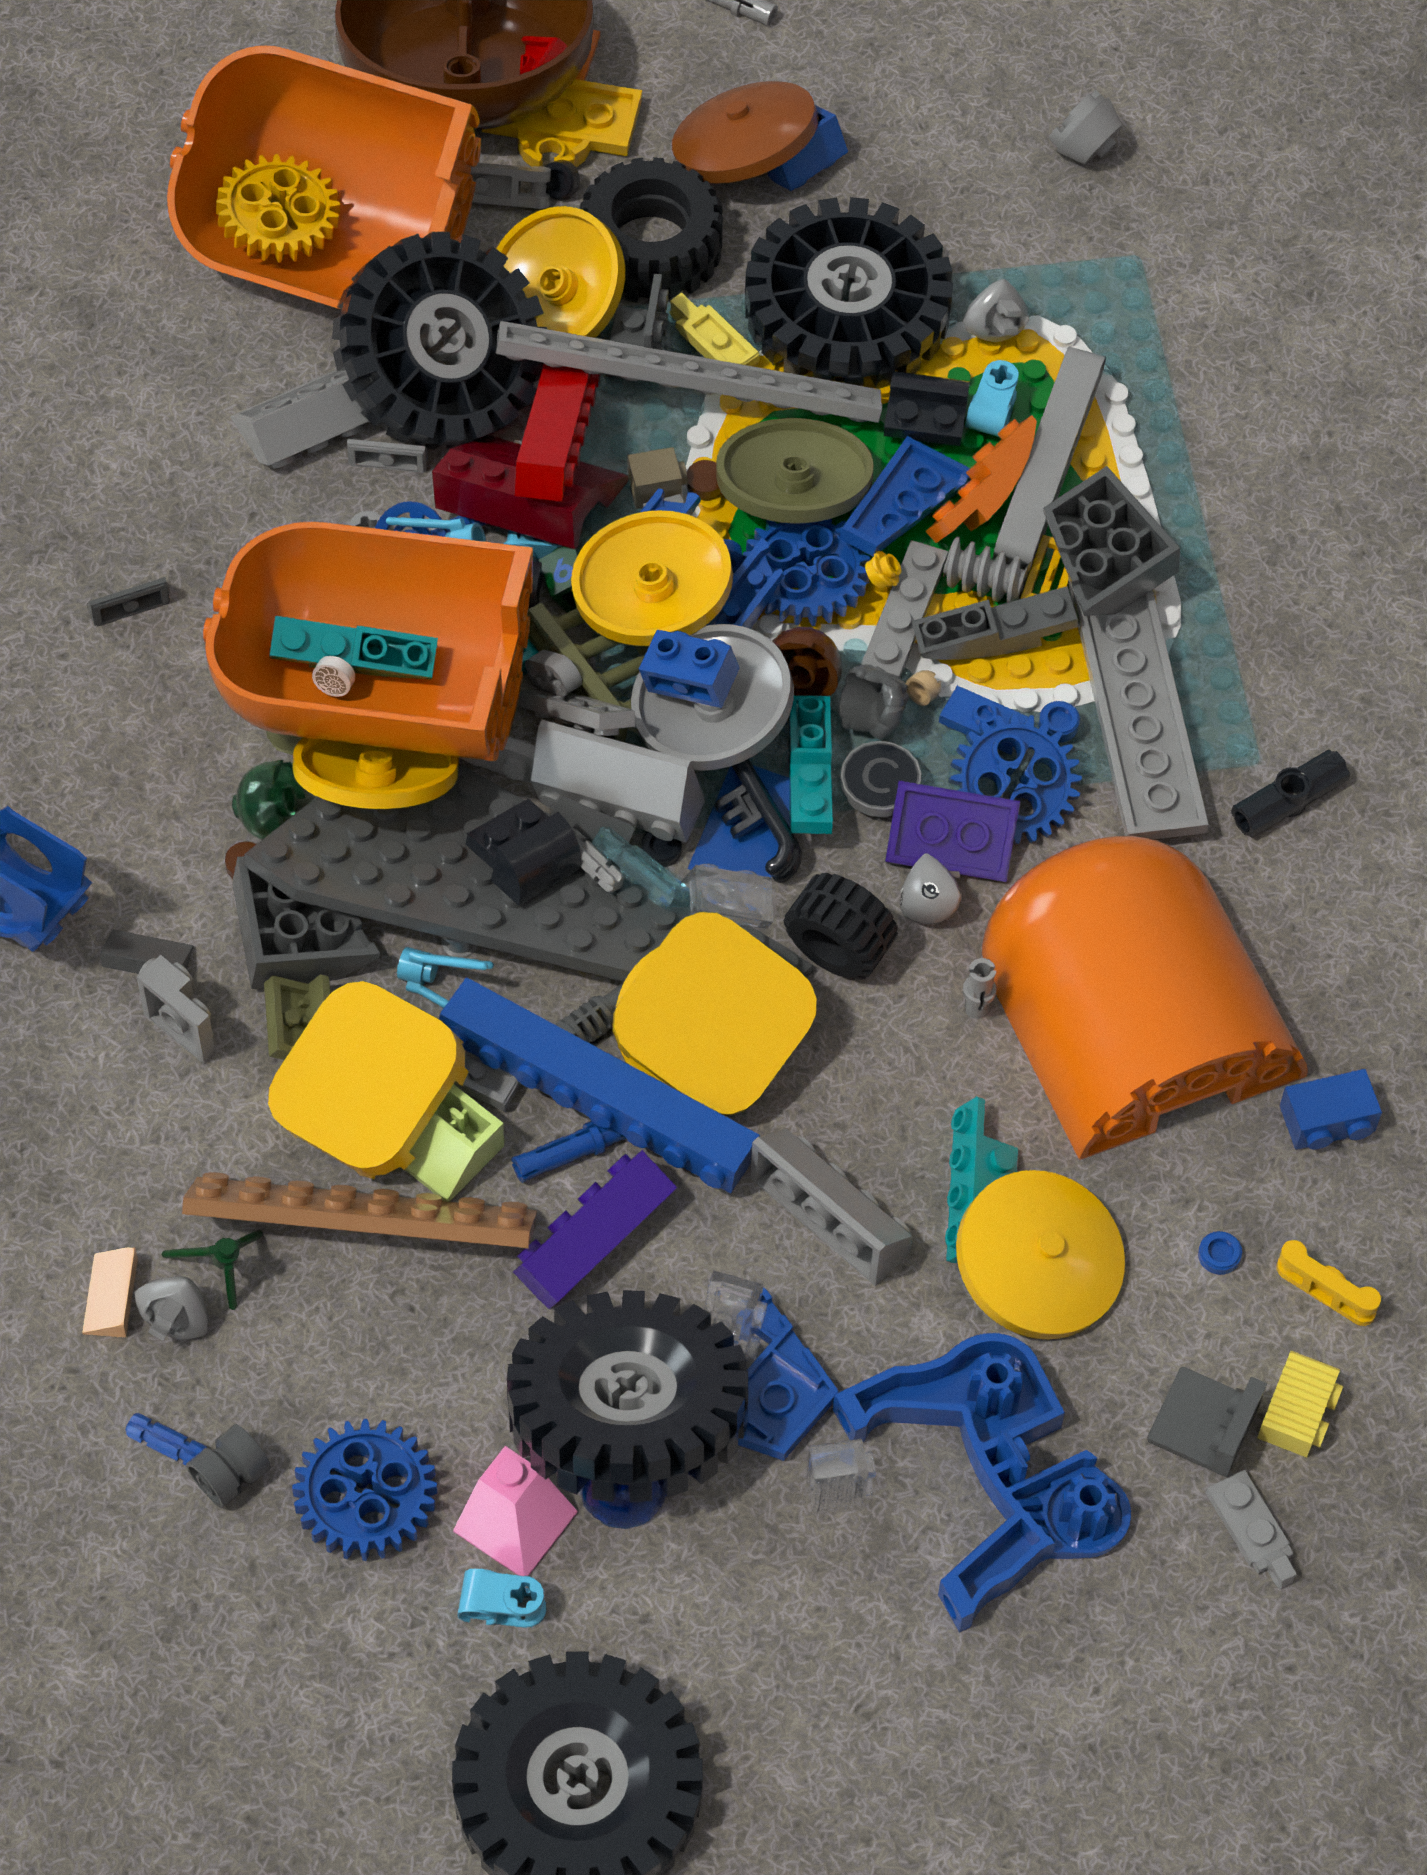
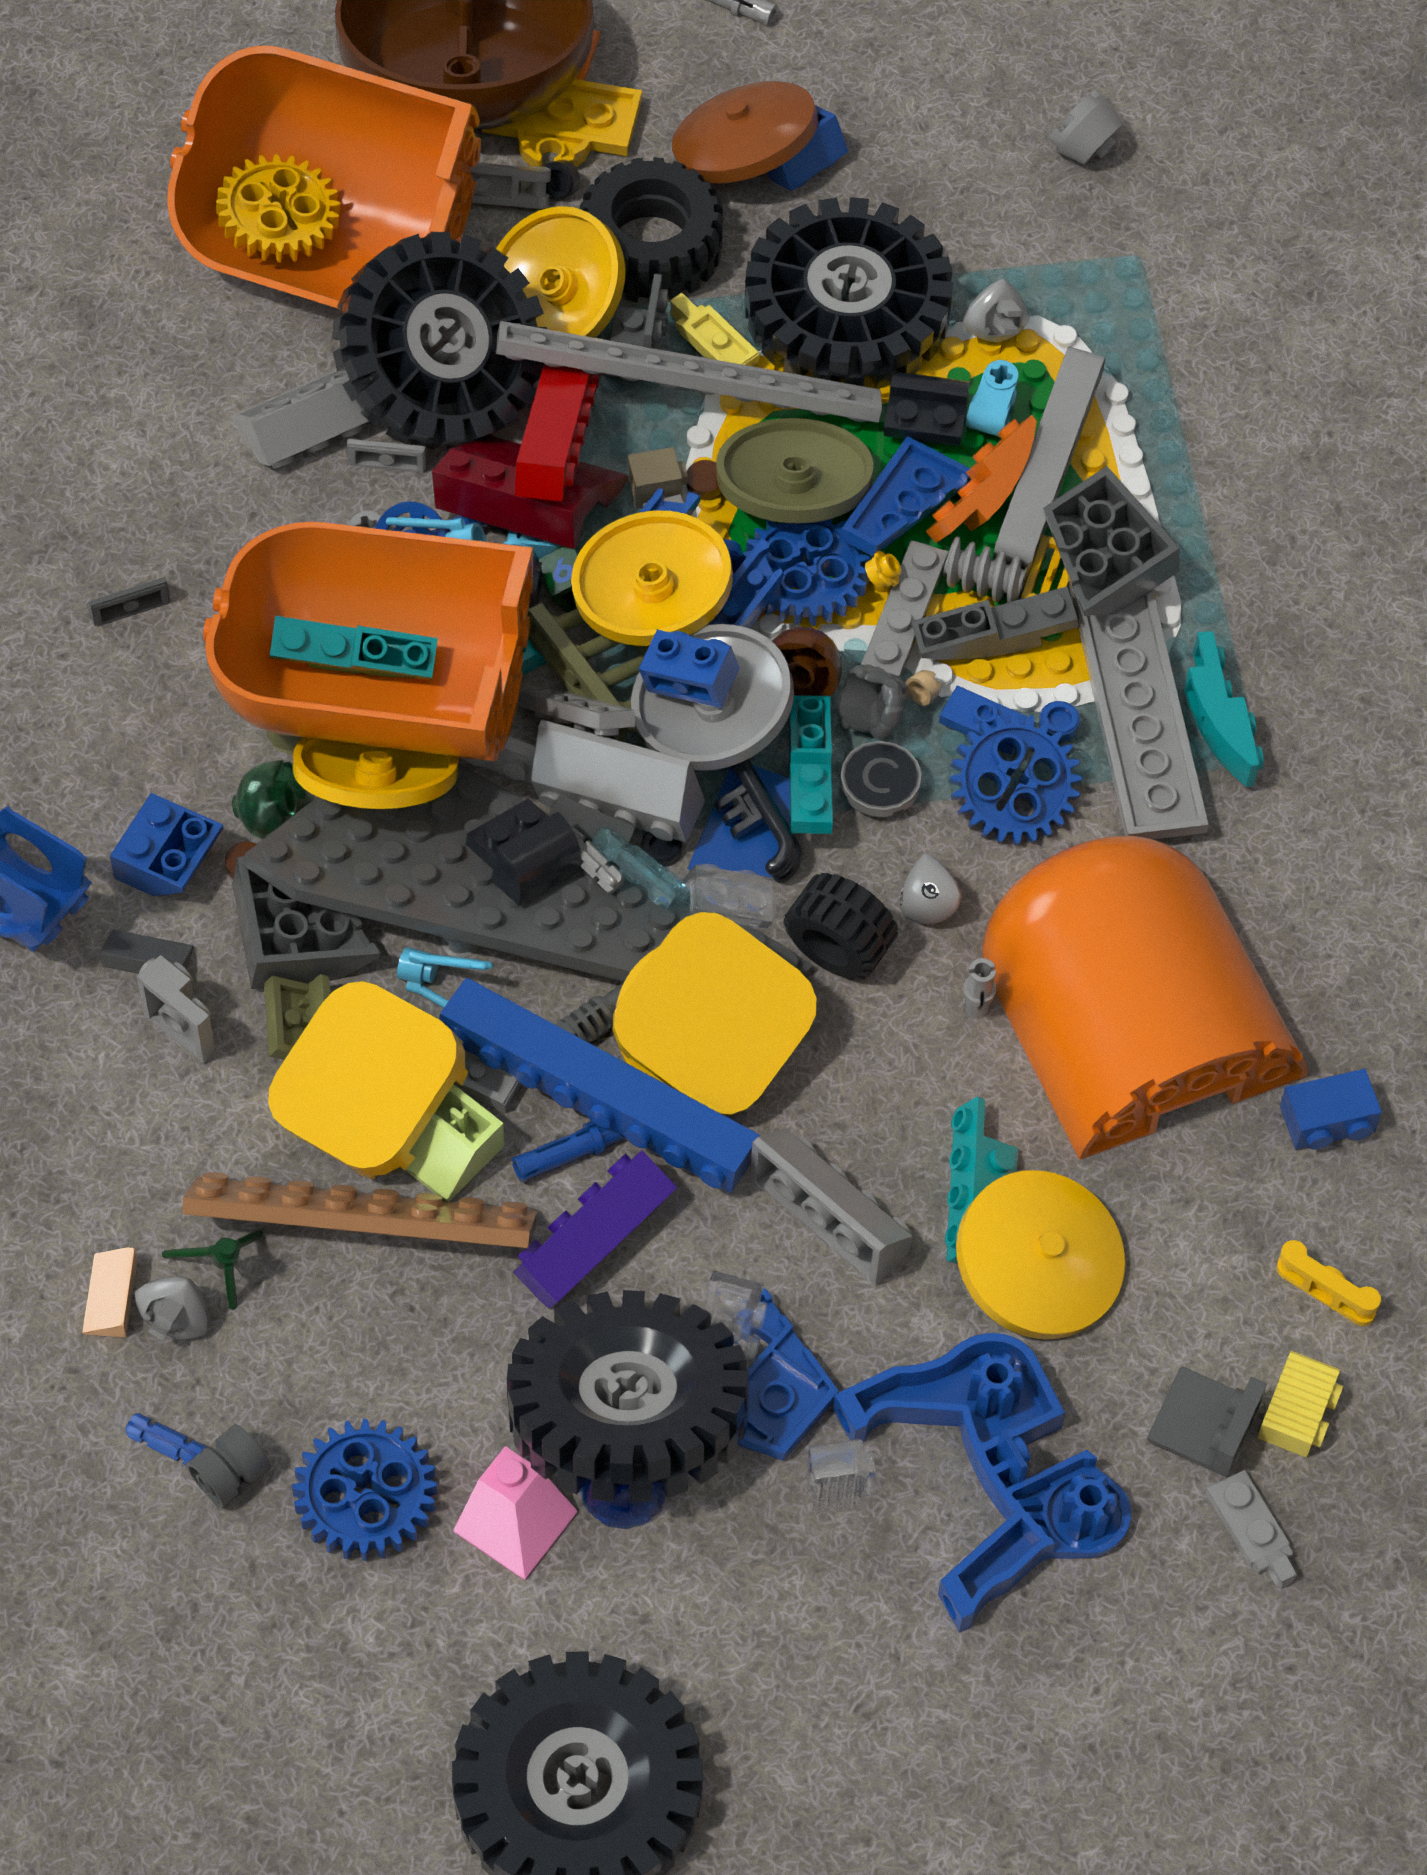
white tile [312,656,355,697] -> none
medium azure piece [457,1568,546,1628] -> none
red tile [519,36,567,75] -> none
light grey beam [525,650,582,696] -> none
dark purple tile [885,781,1020,882] -> none
blue tile [1198,1231,1242,1275] -> none
black piece [1231,749,1350,838] -> none
none -> blue slope [110,793,224,896]
none -> teal slope [1184,631,1264,787]

